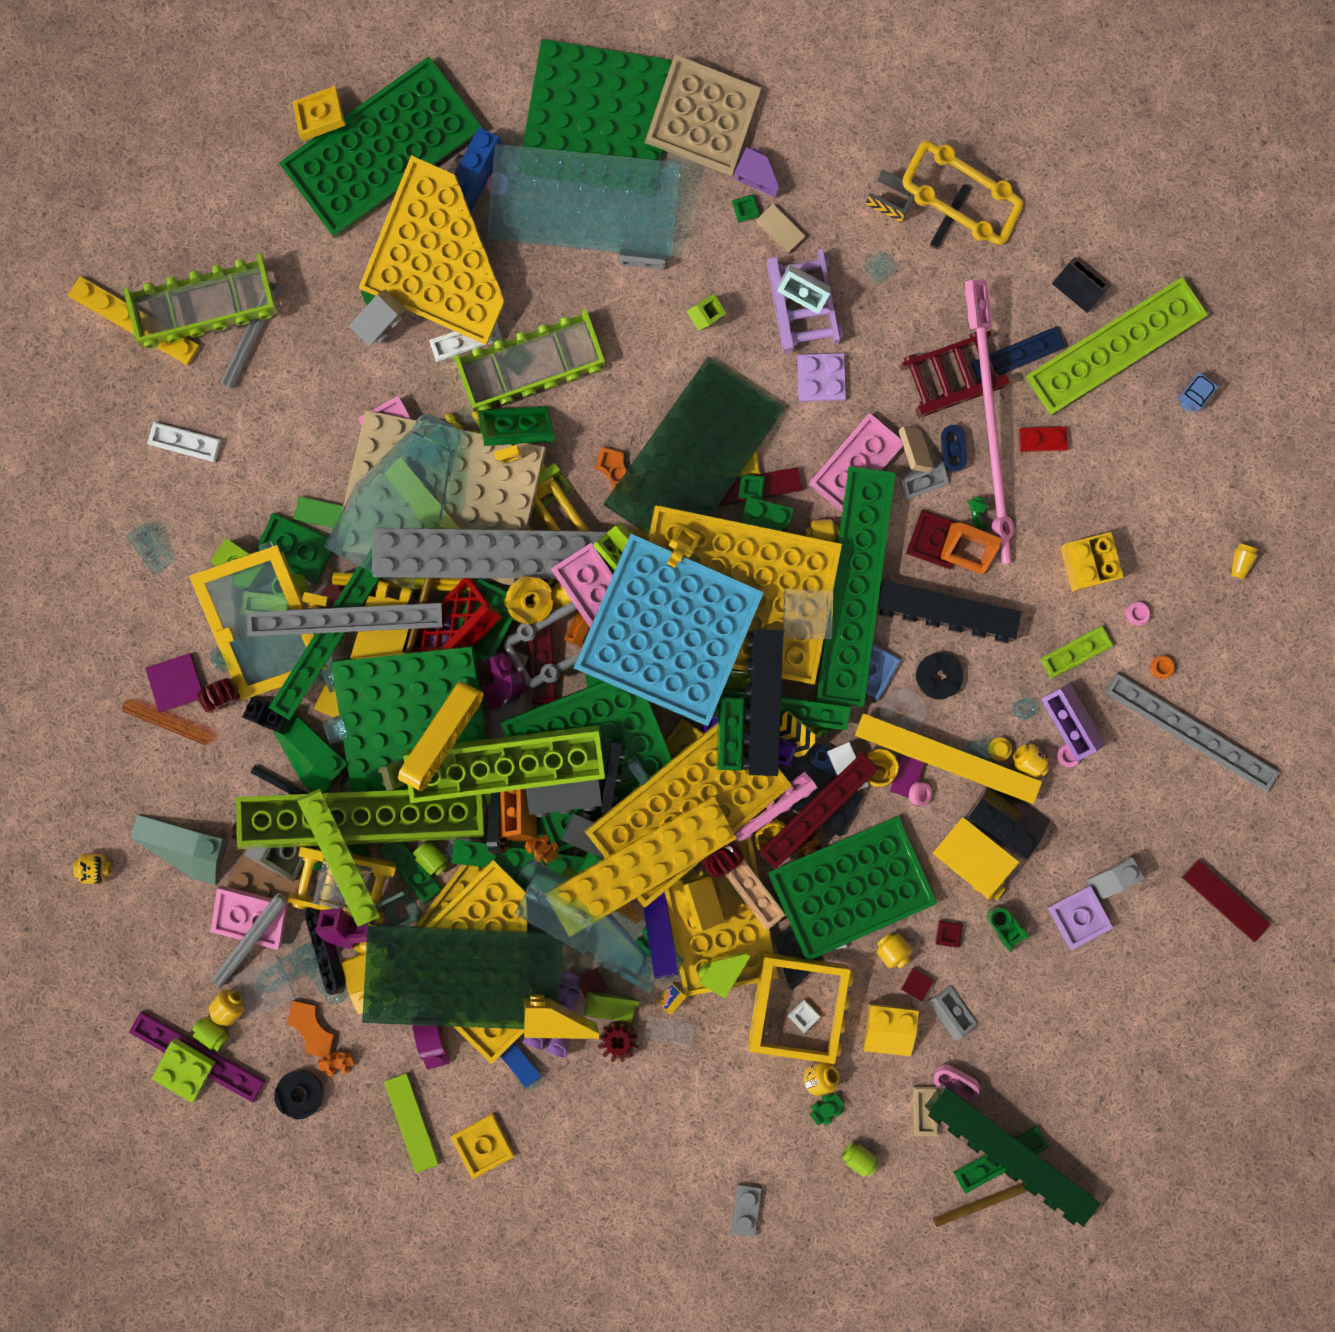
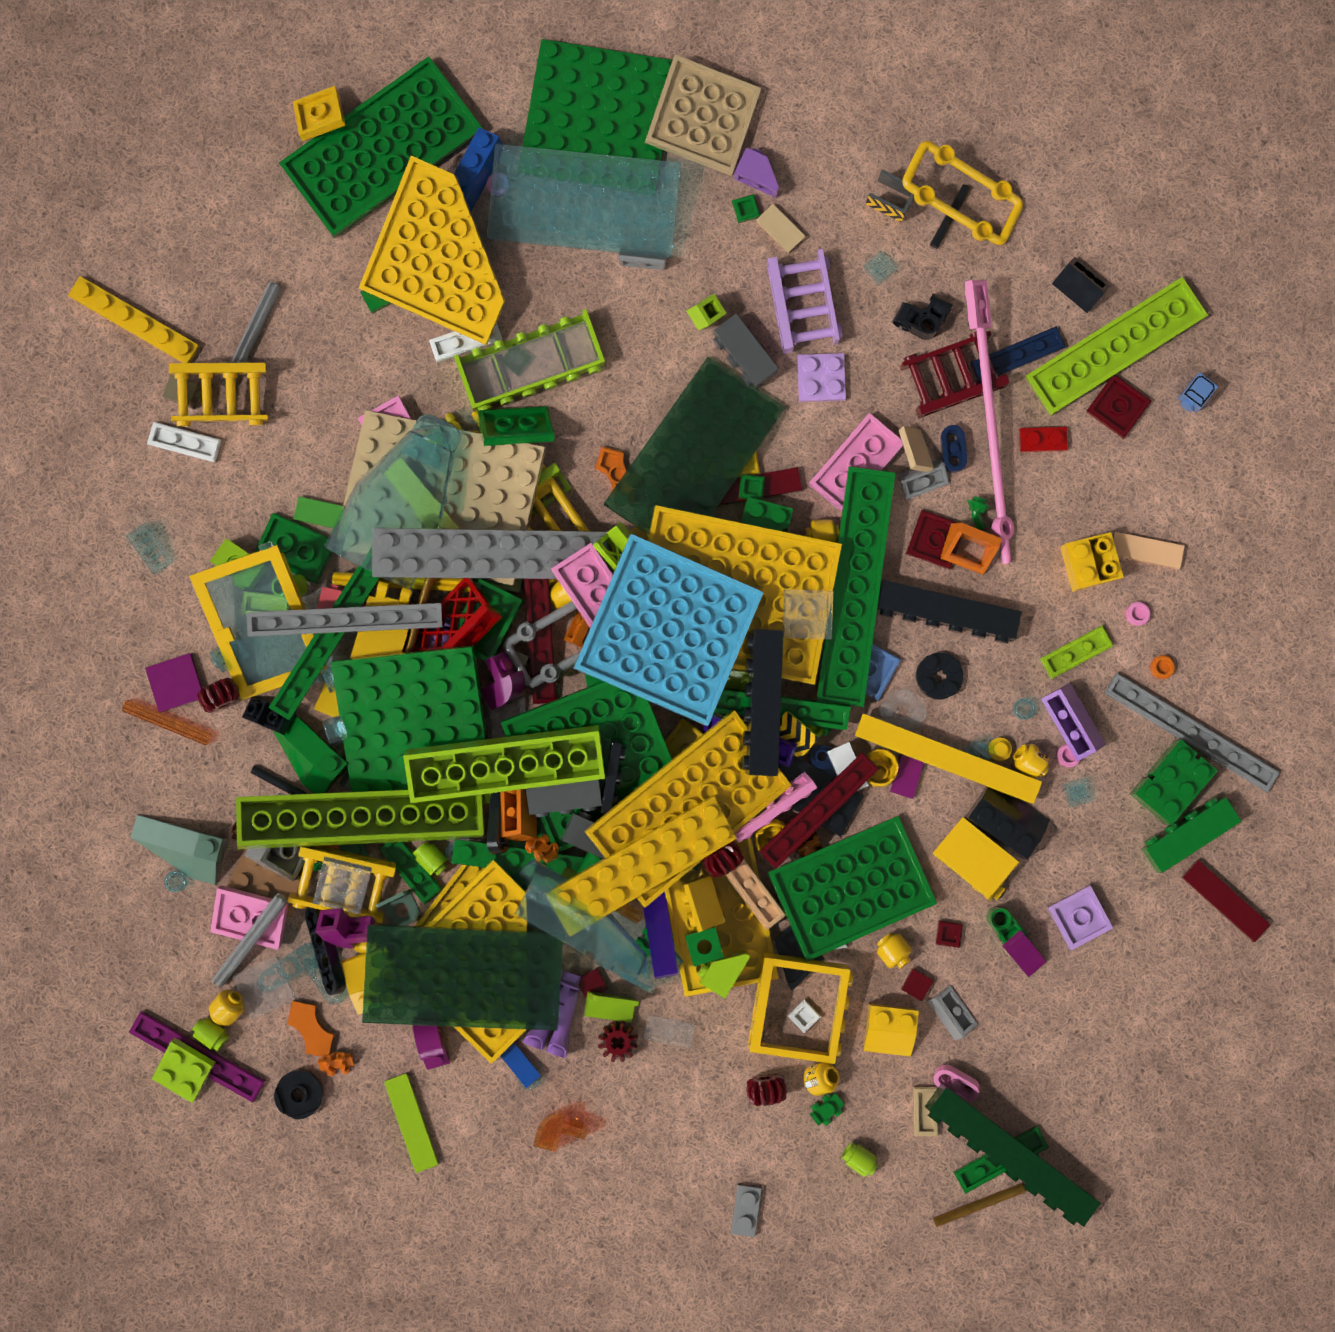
yellow head [73,853,112,884] -> none
window [123,253,279,349] -> none
lime plate [297,789,380,927] -> none
yellow plate [302,592,332,609] -> none
light grey brick [349,289,406,346] -> none
olive tile [378,759,405,791] -> none
yellow beam [398,681,483,791] -> none
yellow tile [450,1113,515,1180] -> none
yellow tile [494,445,524,464] -> none
yellow plate [504,576,553,624] -> none
yellow slope [524,994,599,1039] -> none
clear light blue tile [628,756,649,785] -> none
tile [657,983,686,1015] -> none
yellow plate [667,524,701,568] -> none
green tile [716,697,744,771] -> none
light aqua brick [777,264,830,314] -> none
bright pink tile [909,782,932,806] -> none
light grey slope [1086,857,1145,901] -> none
yellow cone [1231,543,1258,580] -> none
none -> dark tan brick [163,375,202,410]
none -> clear light blue bush [164,871,188,892]
none -> yellow fence [168,363,268,427]
none -> clear orange brick [533,1110,588,1152]
none -> green piece [685,926,724,967]
none -> dark grey brick [713,314,778,390]
none -> dark red gear [746,1074,787,1106]
none -> black piece [892,293,954,340]
none -> magenta tile [1002,930,1046,977]
none -> clear light blue tile [1062,778,1093,807]
none -> dark red tile [1086,375,1151,439]
none -> light nougat tile [1113,532,1184,569]
none -> green piece [1129,739,1218,825]
none -> green brick [1141,796,1242,873]

